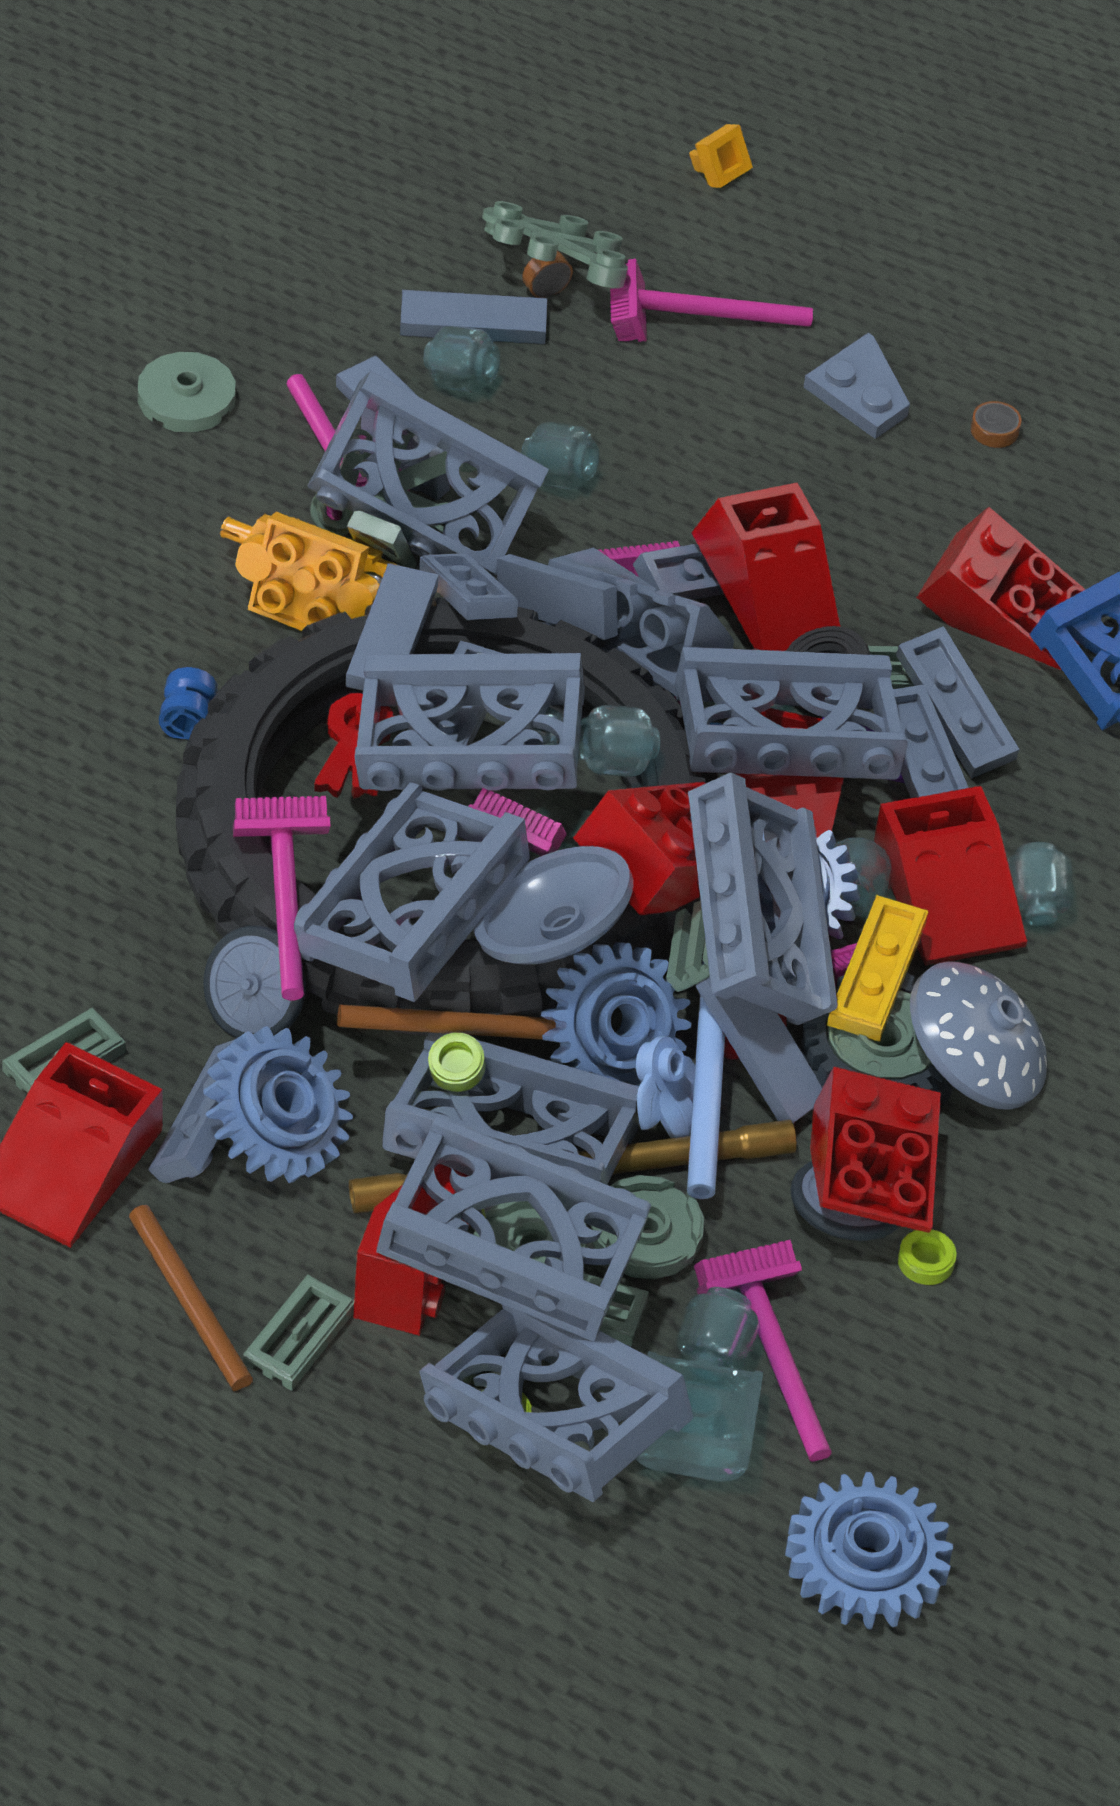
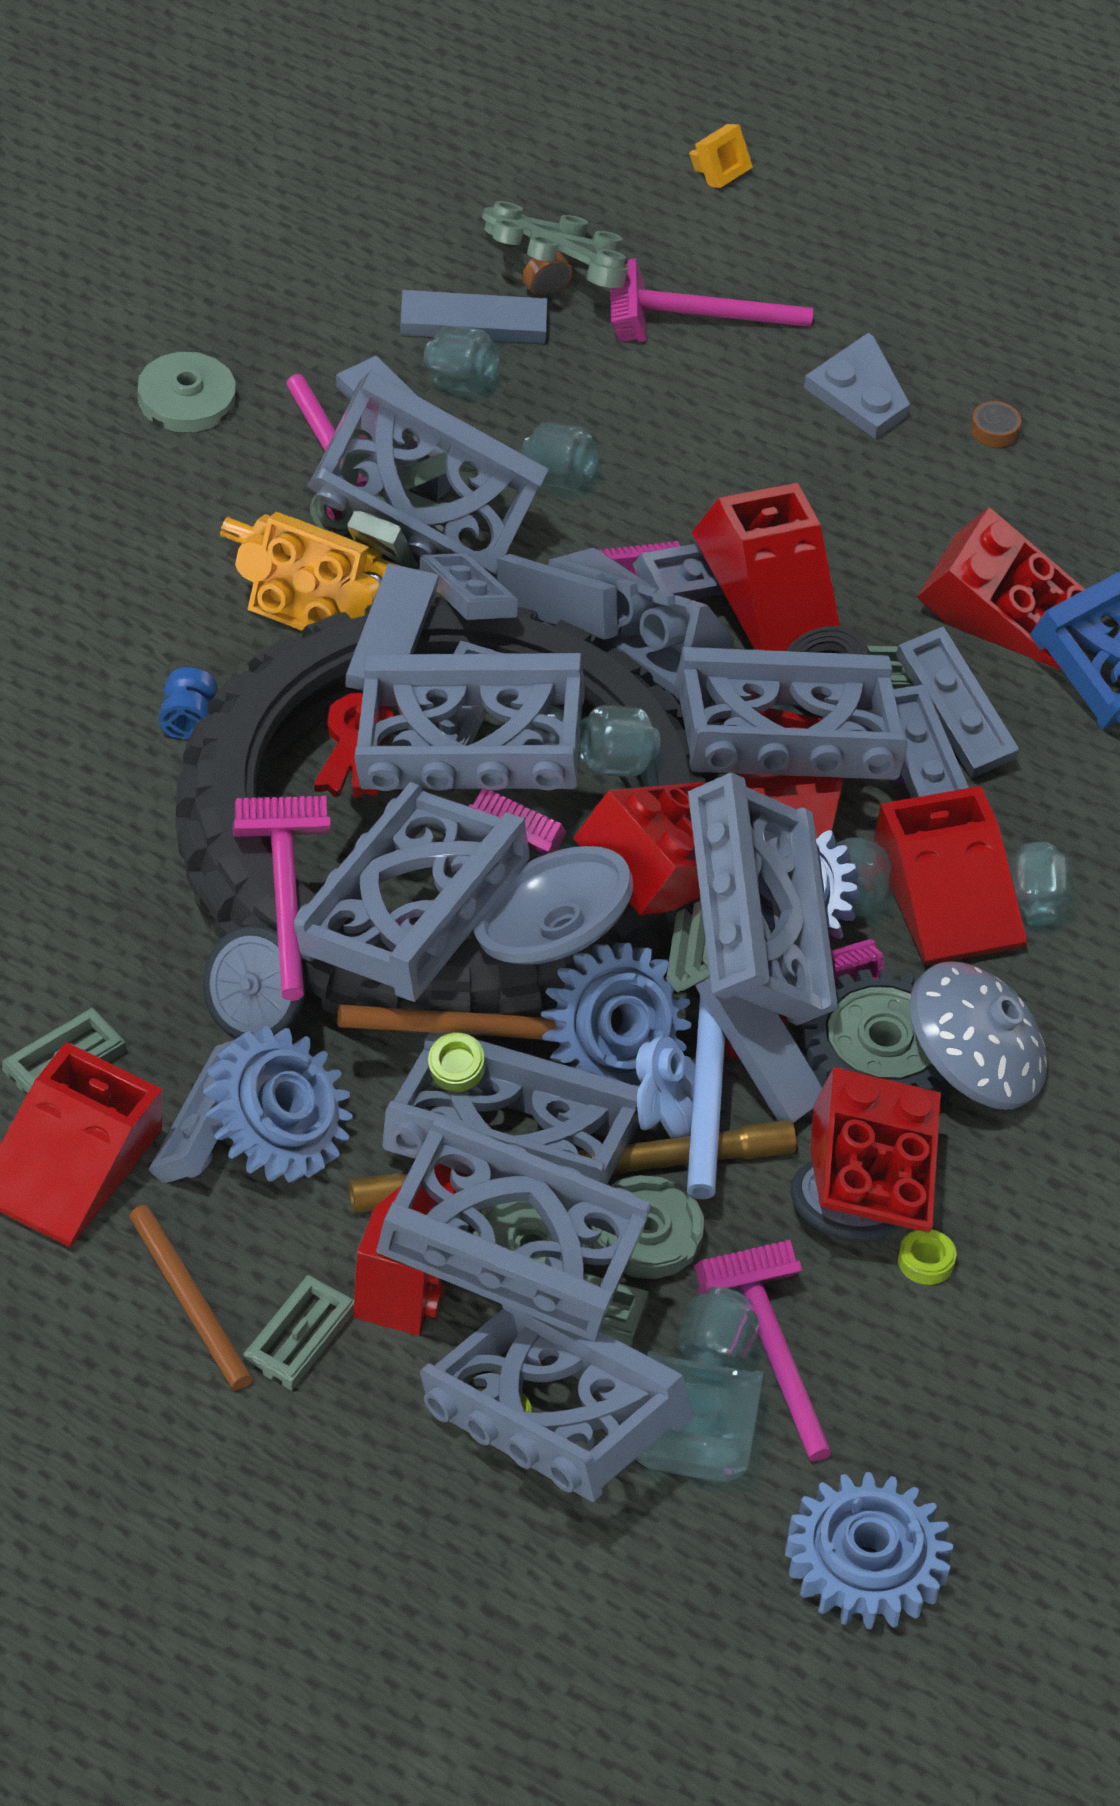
yellow tile [827,895,928,1042] -> none

